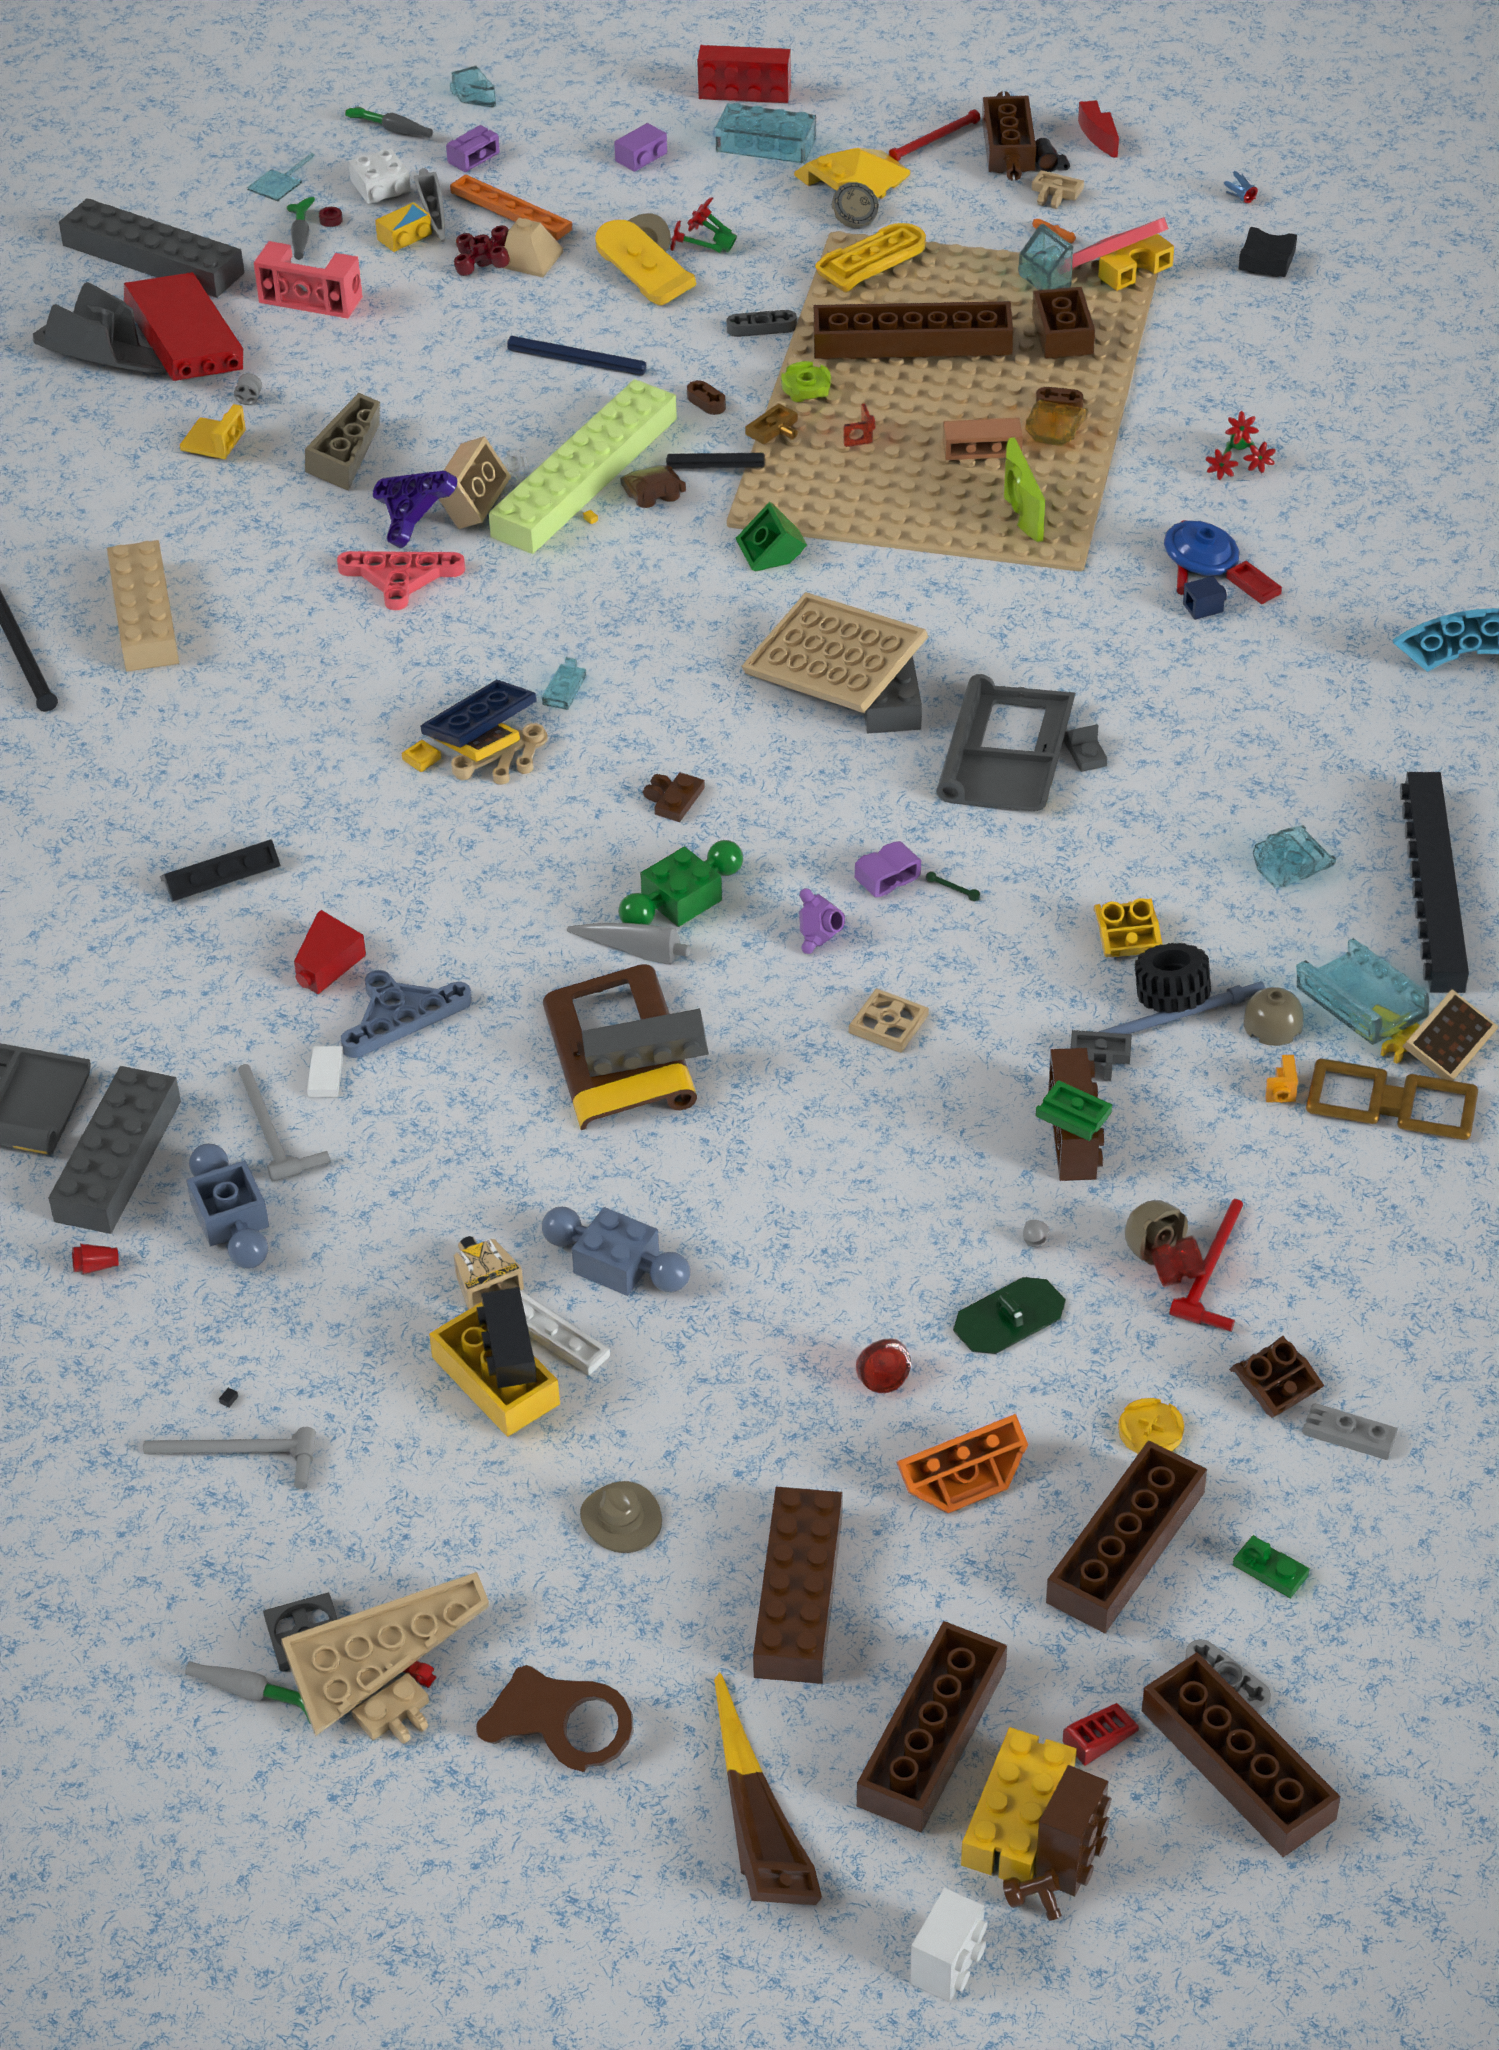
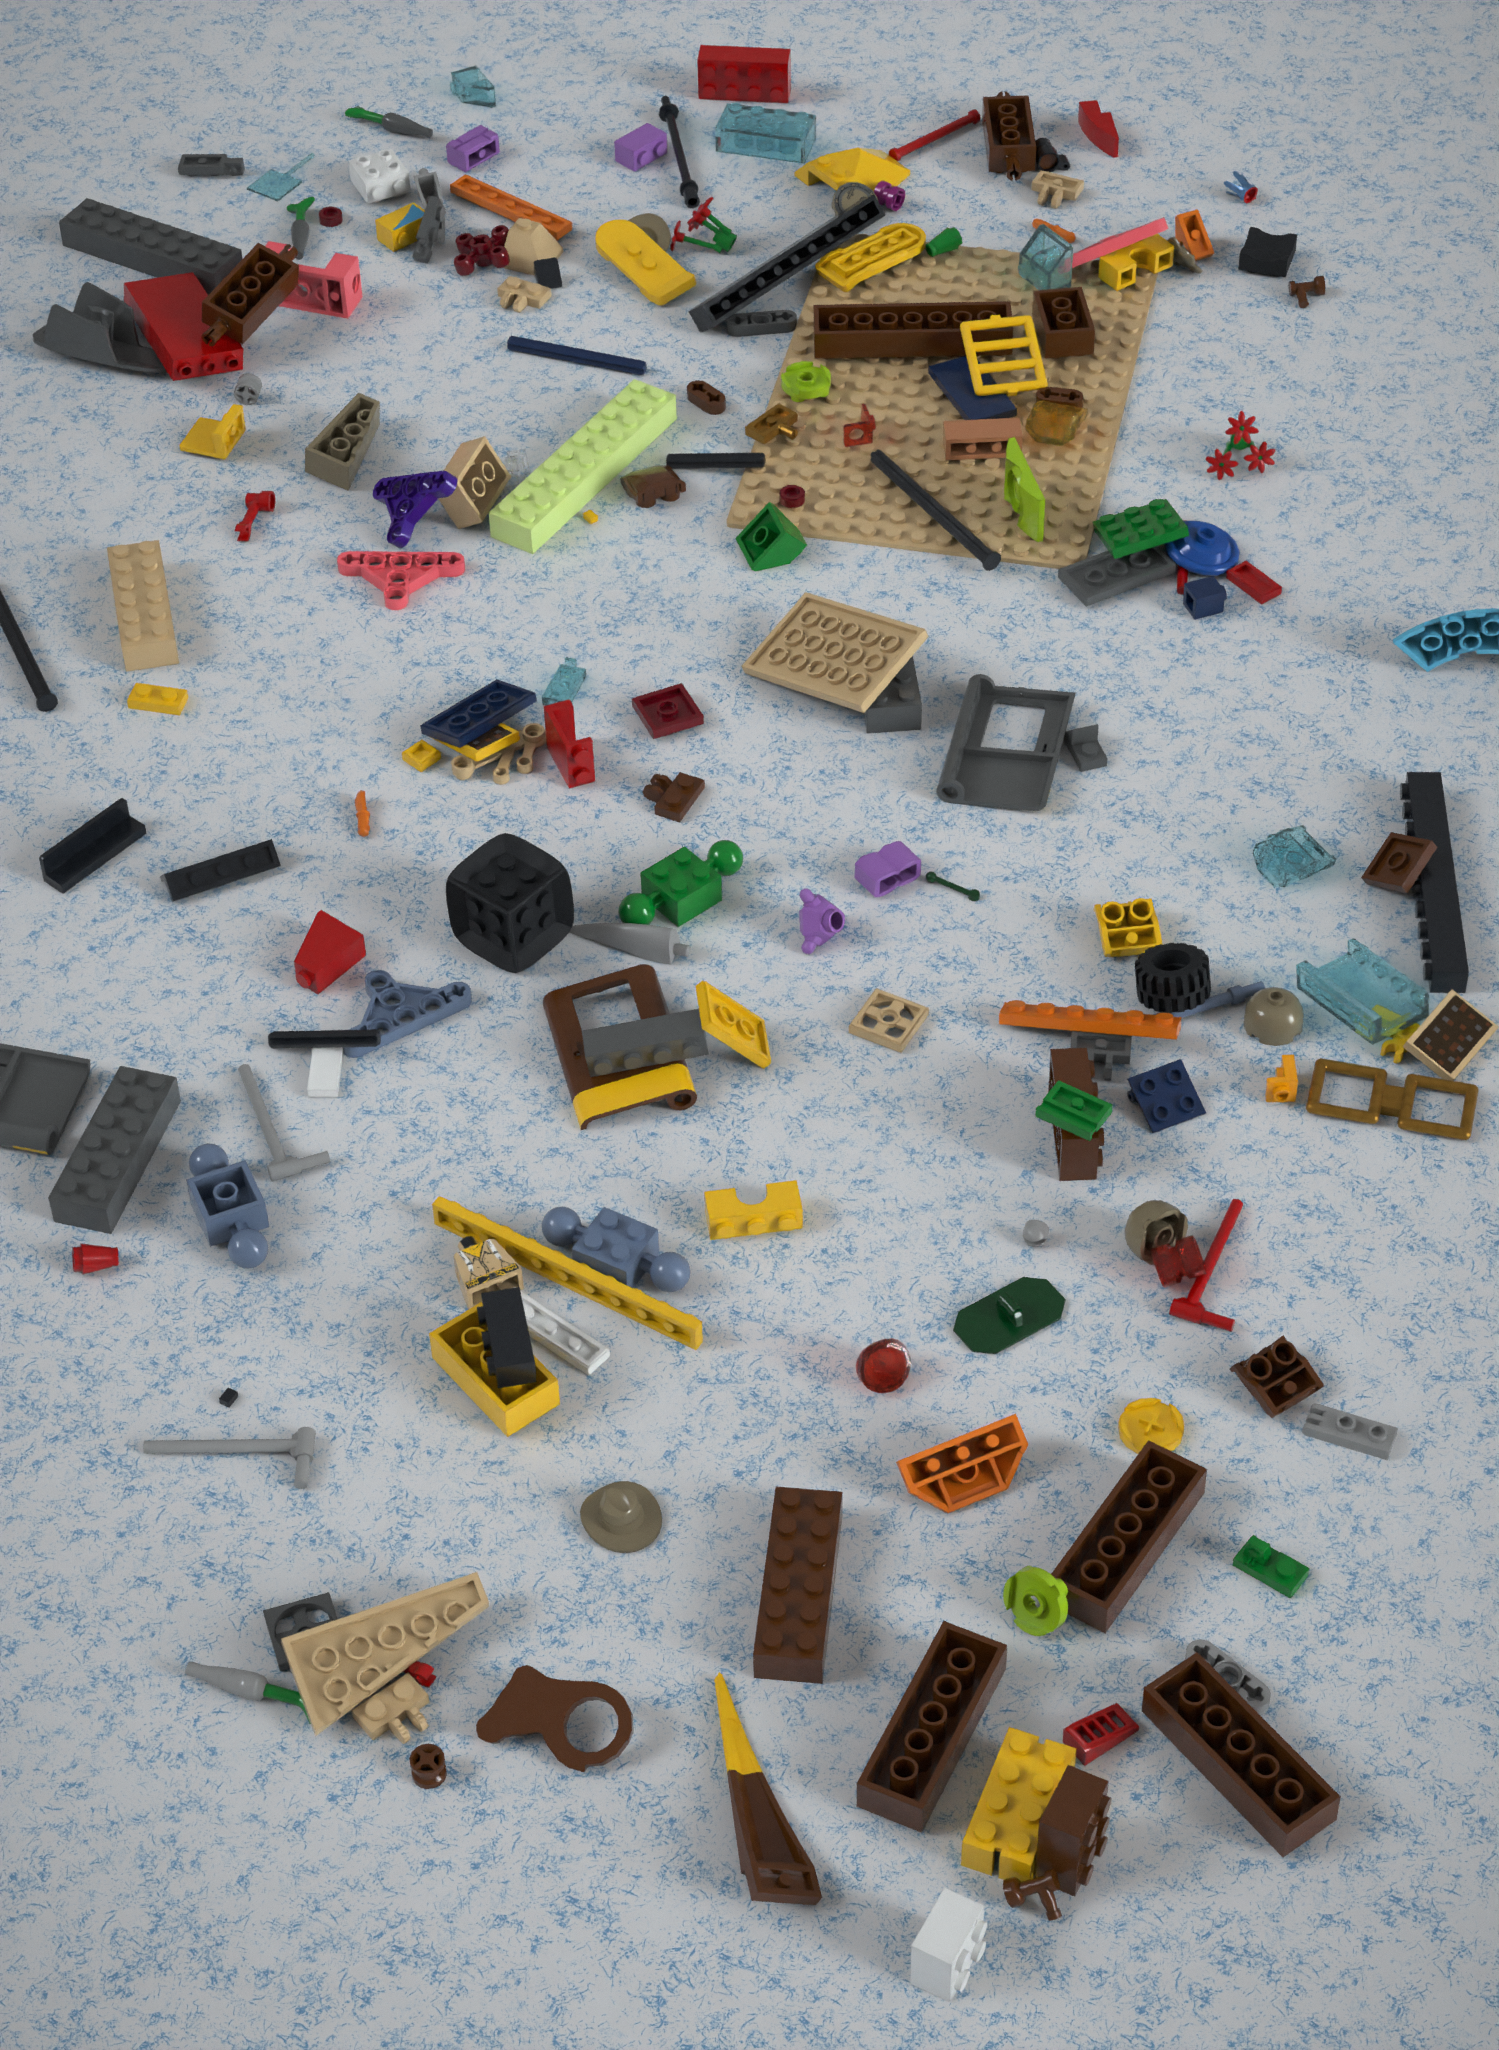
none -> black panel [39,798,147,894]
none -> yellow plate [127,683,188,716]
none -> dark grey hinge [178,154,245,176]
none -> reddish brown brick [201,243,299,346]
none -> red brick [235,491,276,541]
none -> black axle [268,1029,381,1049]
none -> orange piece [355,790,370,837]
none -> reddish brown wheel [409,1743,447,1789]
none -> dark grey hinge [412,196,446,263]
none -> yellow plate [432,1196,703,1350]
none -> black piece [446,833,574,973]
none -> tan hinge [497,276,552,313]
none -> black slope [534,257,562,288]
none -> red panel [544,699,595,789]
none -> dark red plate [632,683,704,739]
none -> black bar [659,96,700,208]
none -> black brick [688,194,885,333]
none -> yellow tile [696,980,771,1069]
none -> yellow arch [704,1180,803,1240]
none -> dark red tile [779,485,805,508]
none -> black axle [870,449,1001,571]
none -> magenta wheel [874,181,905,211]
none -> green cone [925,227,962,257]
none -> dark blue tile [928,356,1017,420]
none -> yellow bar [960,314,1048,397]
none -> orange plate [999,1000,1182,1040]
none -> lime plate [1003,1566,1068,1636]
none -> dark grey plate [1058,546,1176,607]
none -> green plate [1092,499,1189,559]
none -> dark blue hinge [1127,1059,1206,1134]
none -> dark tan plate [1167,237,1203,274]
none -> orange slope [1175,209,1214,261]
none -> reddish brown piece [1288,275,1325,308]
none -> reddish brown plate [1361,832,1437,893]

